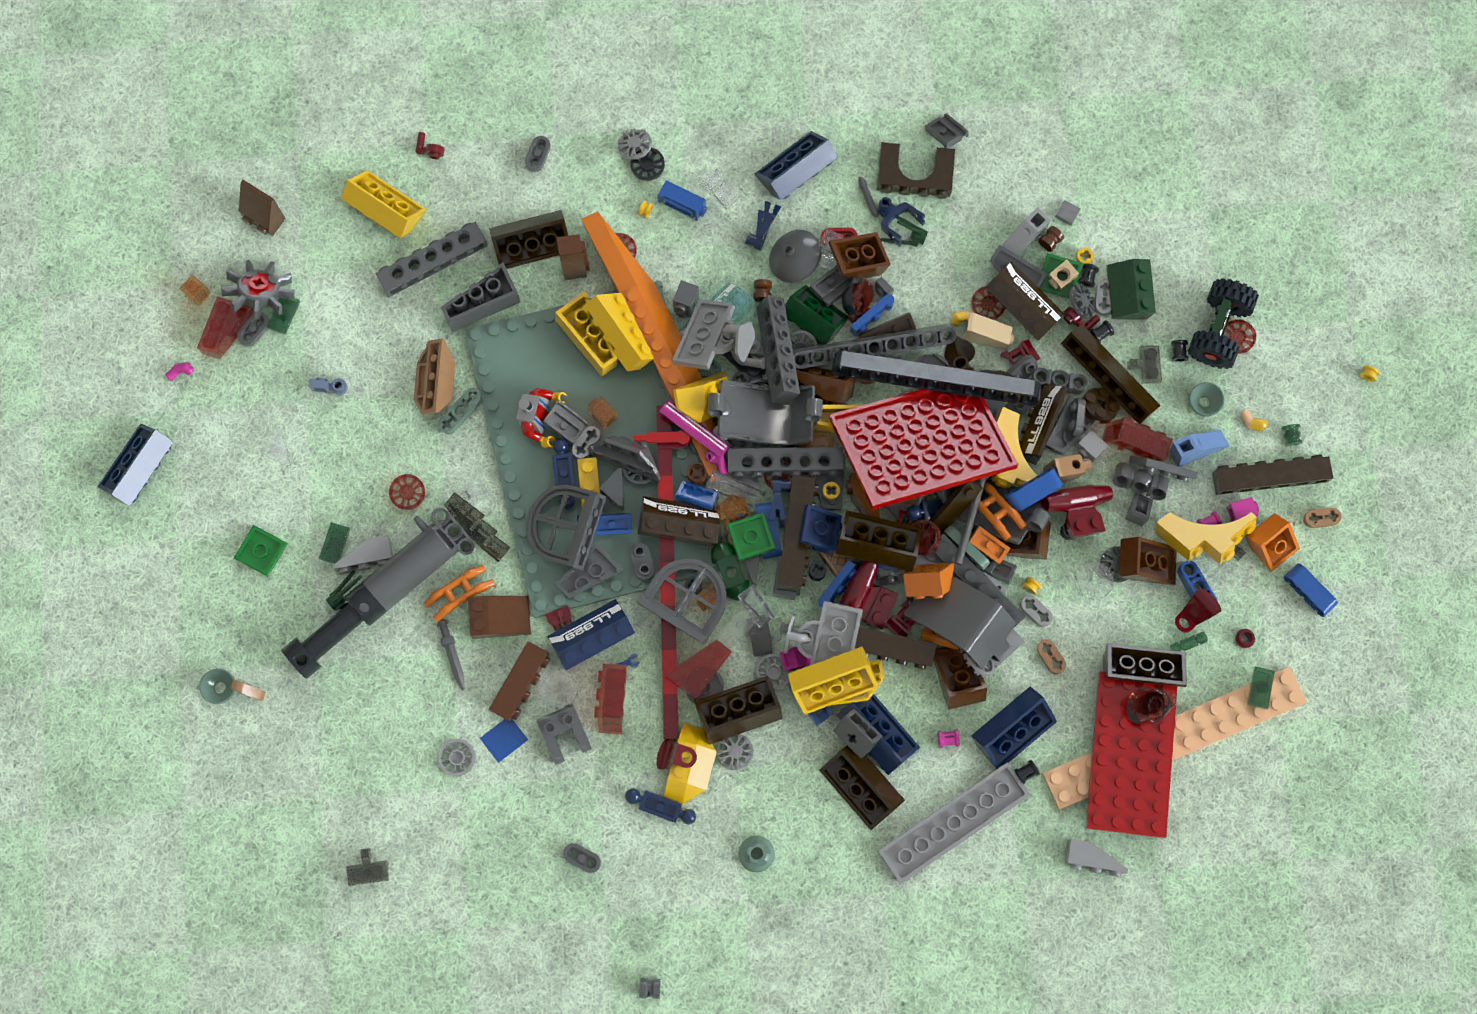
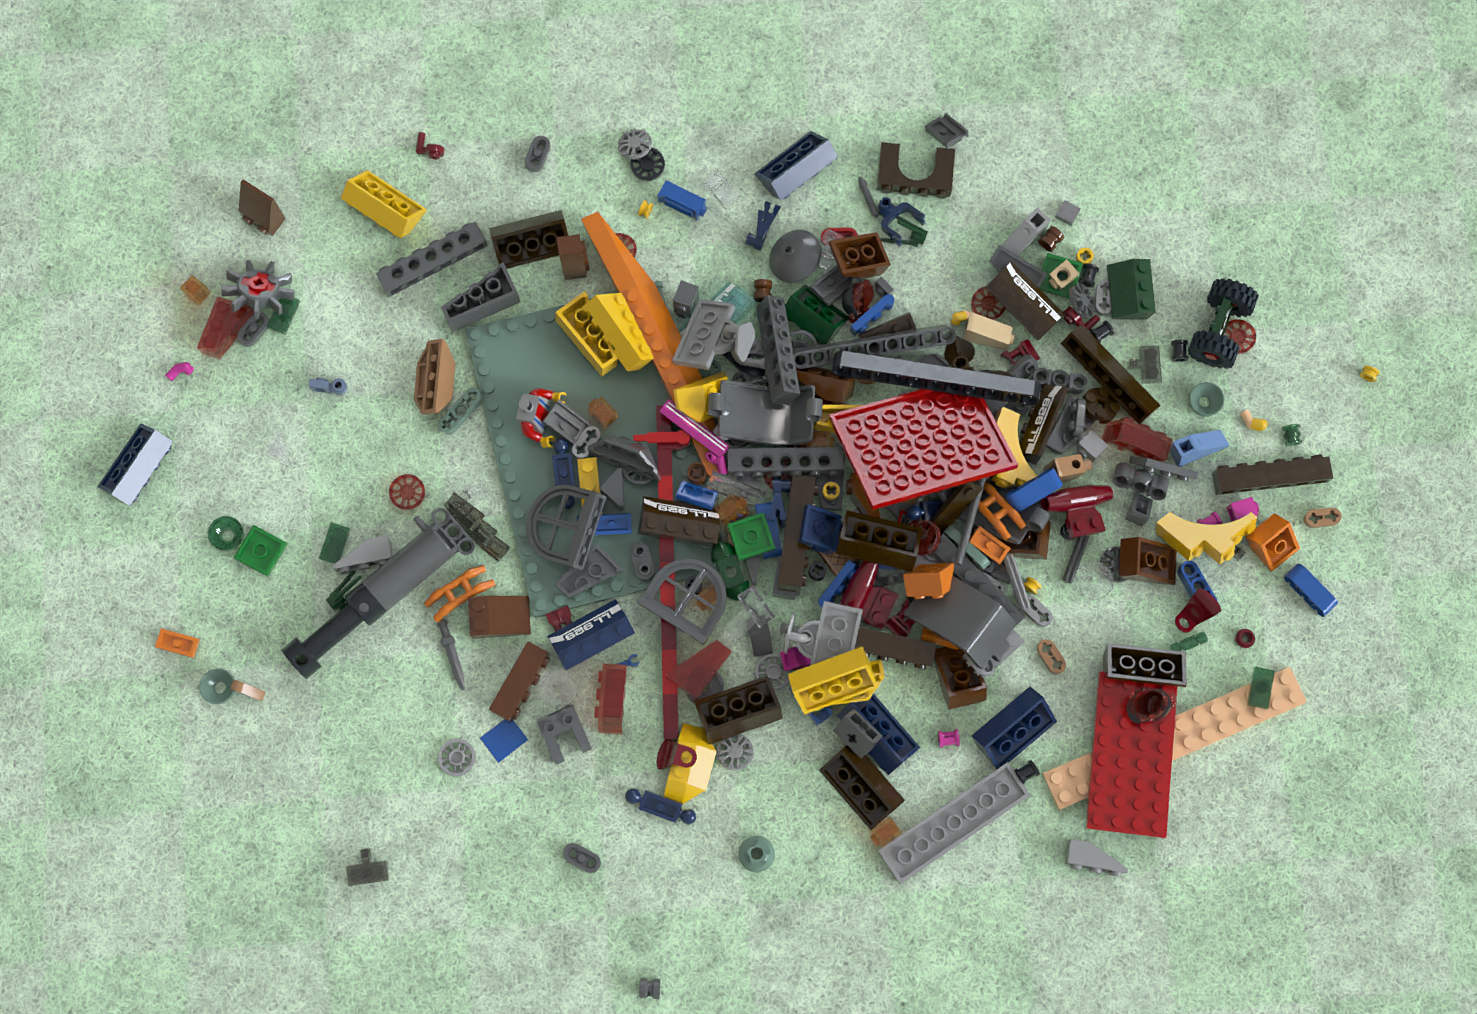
none -> orange plate [155,628,200,658]
none -> clear green piece [208,516,244,551]
none -> clear orange brick [870,817,902,848]
none -> light grey axle [1003,554,1031,610]
none -> dark grey axle [1063,535,1090,584]

